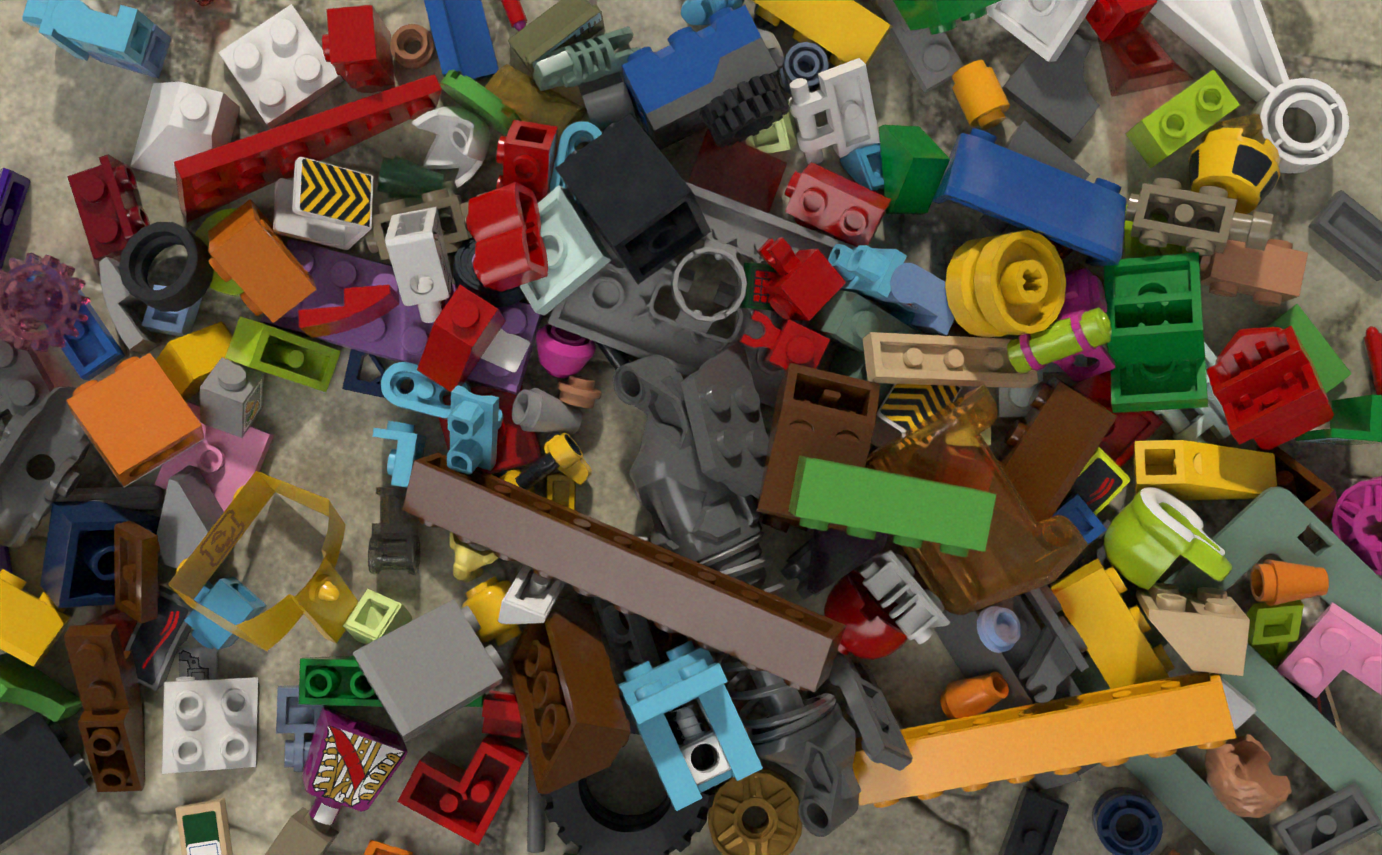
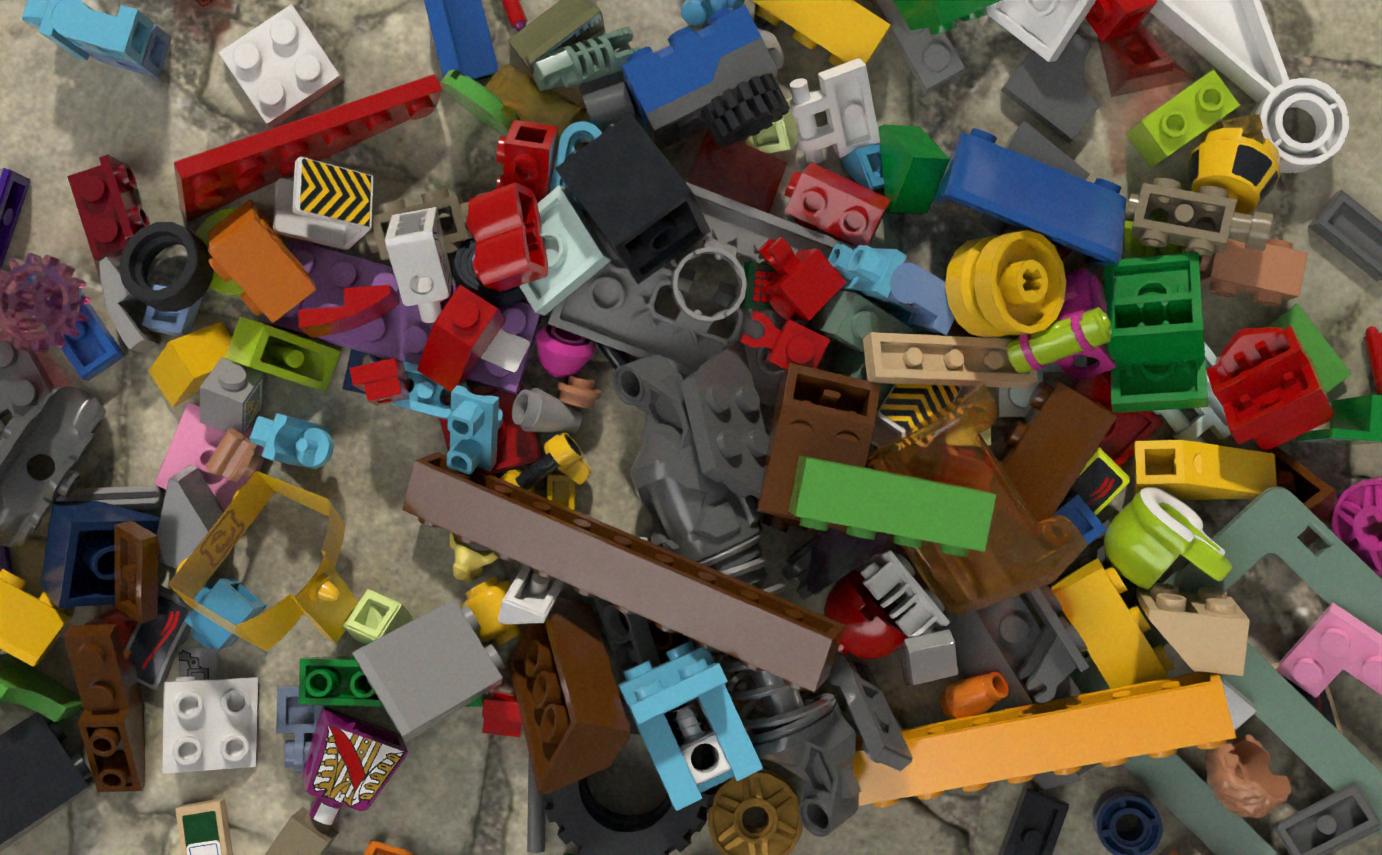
orange piece [66,353,205,488] -> none
white slope [130,82,240,179] -> none
red brick [322,5,395,93] -> none
clear smoke connector [368,487,421,575] -> none
medium azure bracket [372,421,426,487] -> none
clear green cone [377,155,445,198] -> none
nougat plate [390,24,435,69] -> none
red brick [397,734,529,846] -> none
white piece [411,106,490,188] -> none
sand blue wheel [778,42,828,96] -> none
light orange brick [952,60,1010,130] -> none
light blue plate [977,606,1021,653] -> none
lime slope [1246,600,1304,665] -> none
orange cone [1250,559,1329,606] -> none
none -> nougat plate [206,428,261,482]
none -> medium azure hips [250,413,334,470]
none -> red piece [350,357,410,406]
none -> light grey slope [899,629,958,685]

